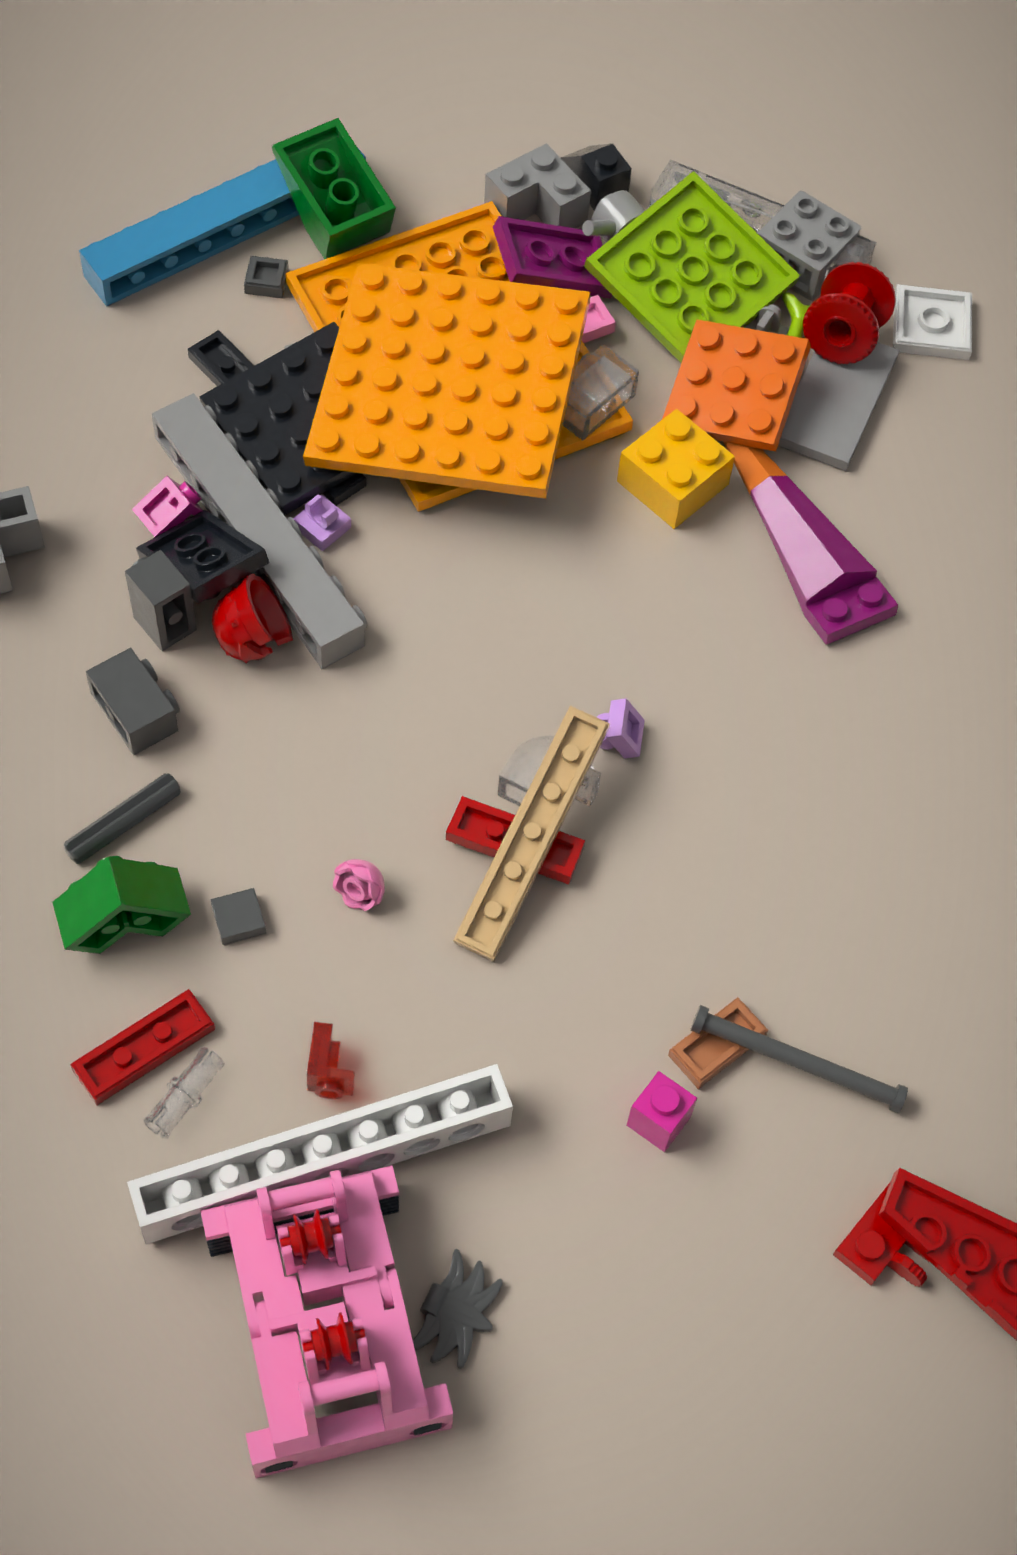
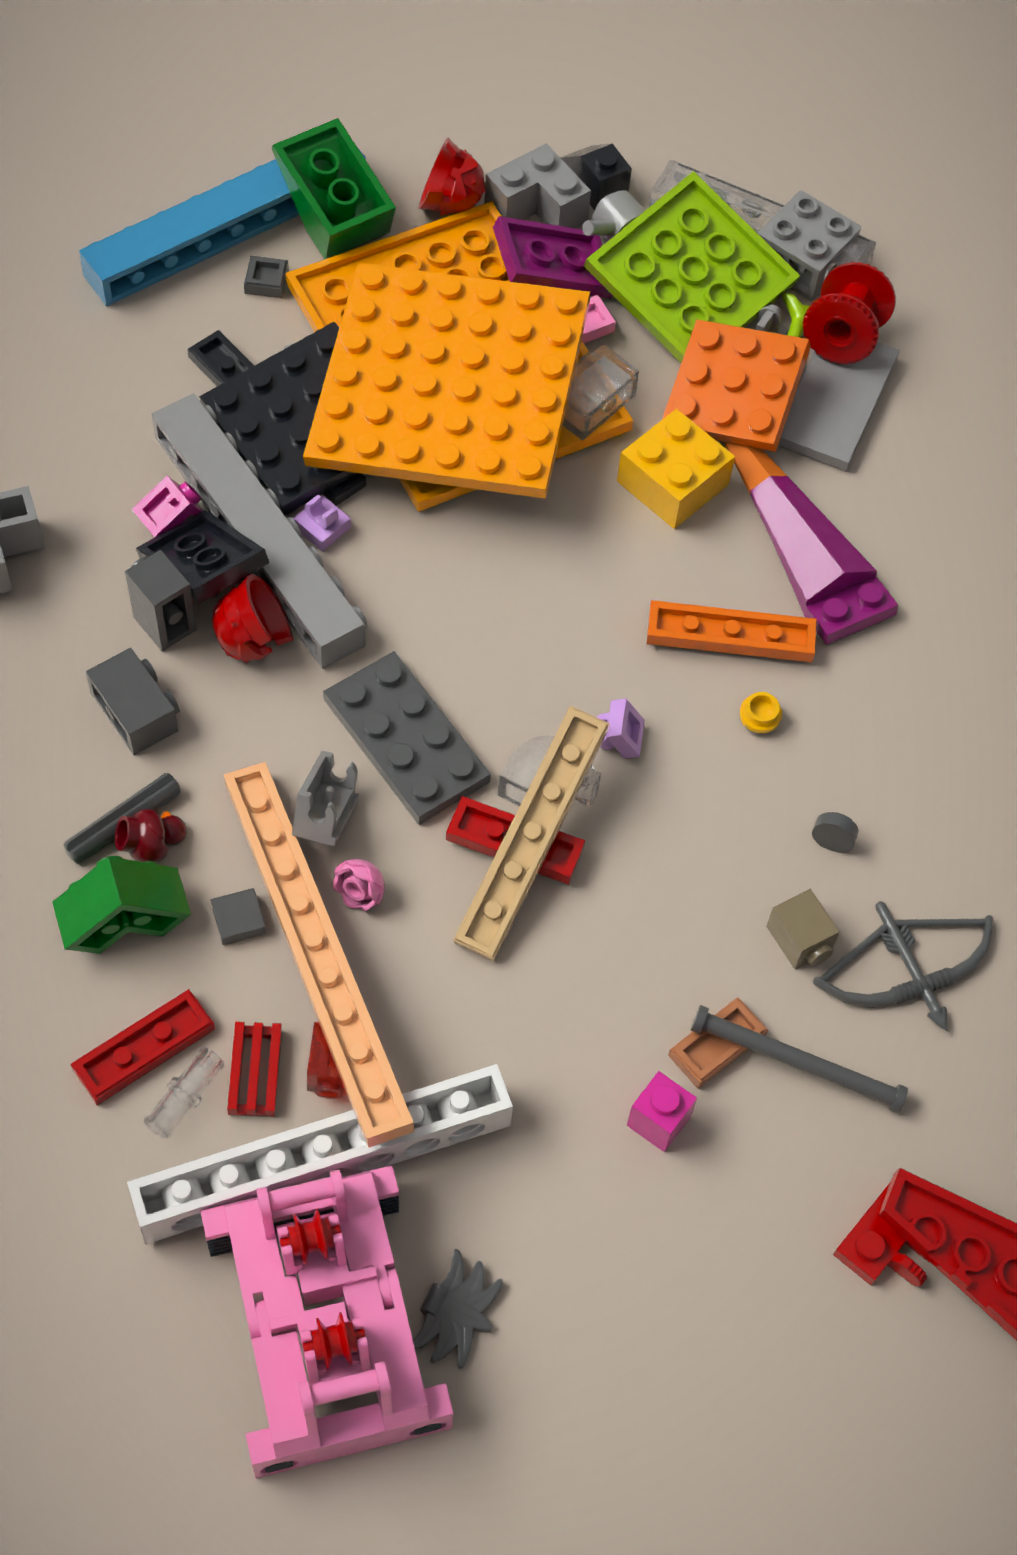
white tile [893,284,972,360] -> none
none -> dark red animal [115,809,187,862]
none -> light nougat plate [224,762,414,1148]
none -> red tile [227,1021,282,1117]
none -> light grey hinge [292,751,359,846]
none -> dark grey plate [323,651,491,825]
none -> red helmet [418,138,486,215]
none -> orange plate [646,600,816,662]
none -> yellow plate [739,692,782,733]
none -> dark tan brick [766,889,840,969]
none -> dark grey tile [812,812,859,852]
none -> dark grey piece [813,901,993,1031]

